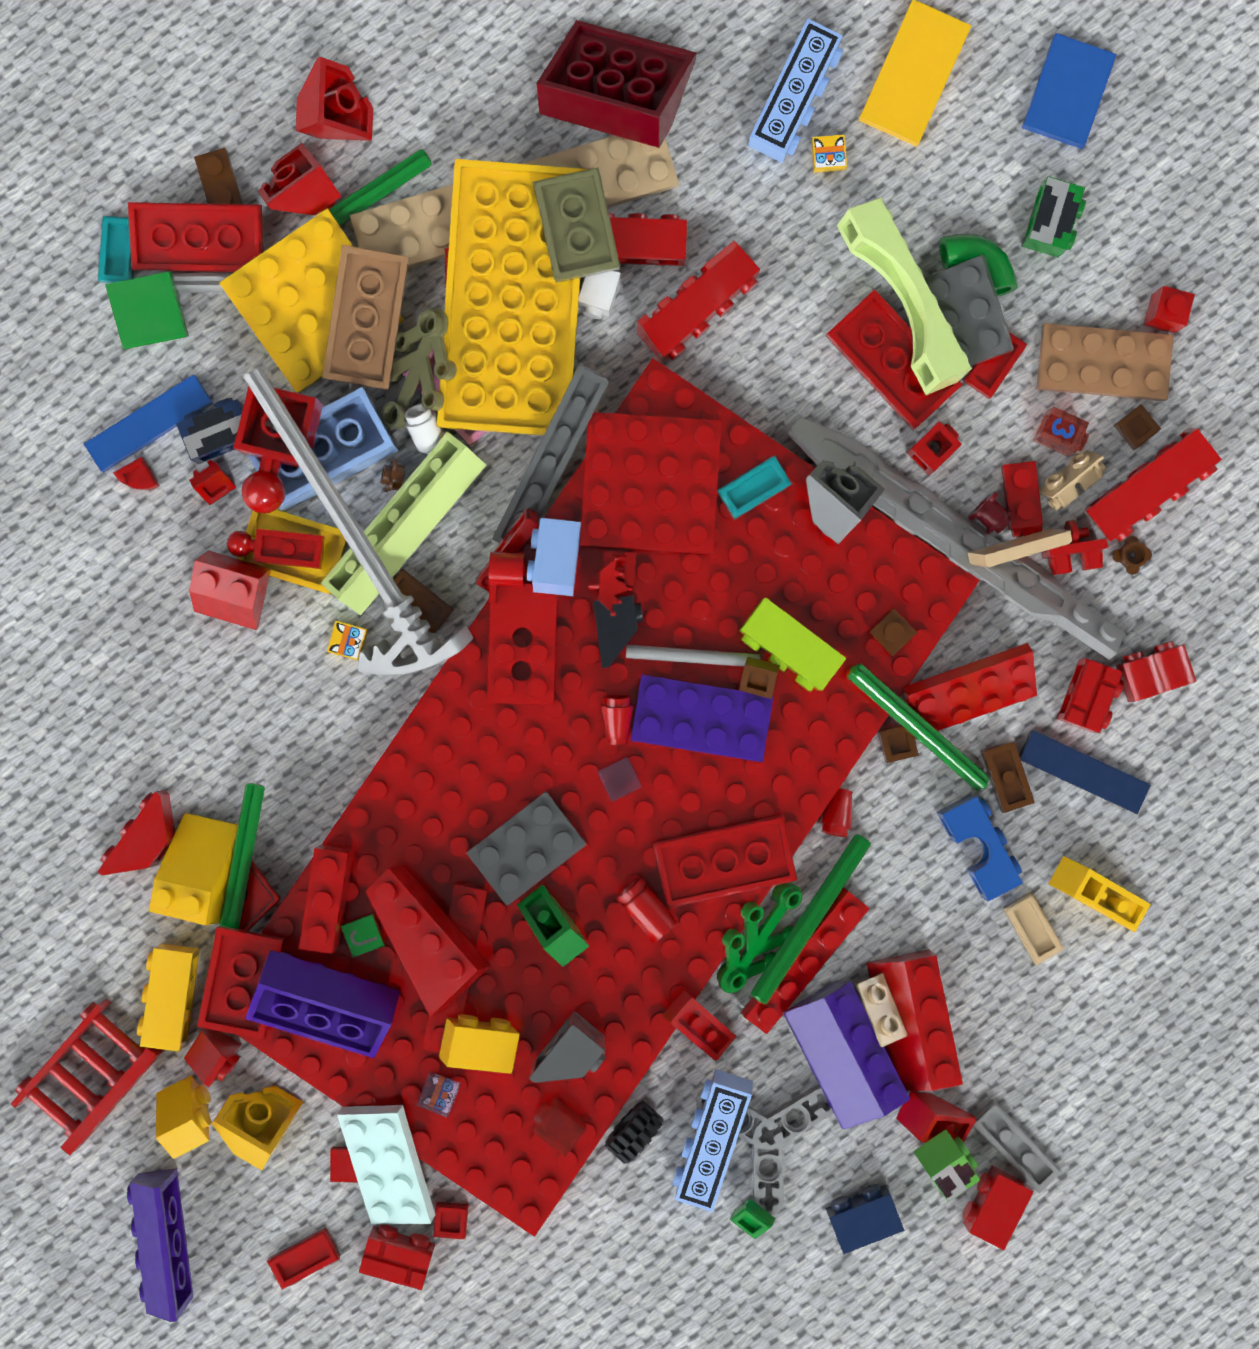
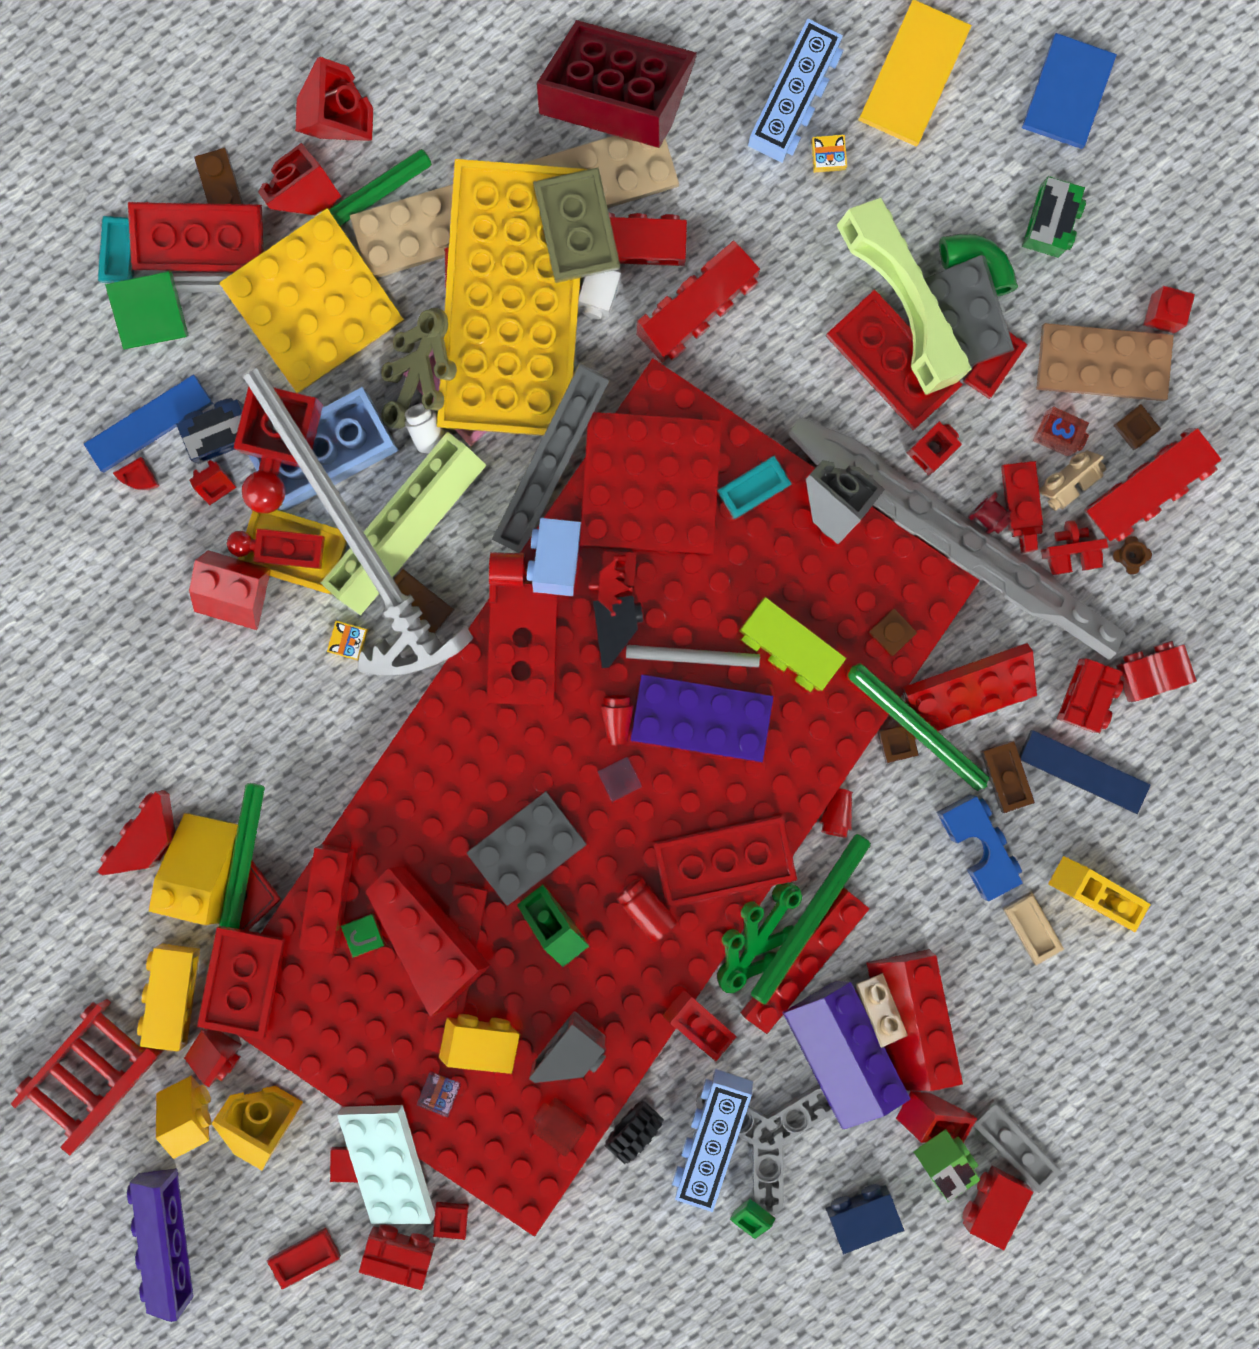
dark purple slope [245,950,400,1058] -> none
medium nougat plate [322,245,409,390] -> none
reddish brown plate [380,459,405,493] -> none
red hinge [475,508,539,592] -> none
reddish brown plate [739,657,780,699] -> none
tan tile [968,528,1072,568] -> none

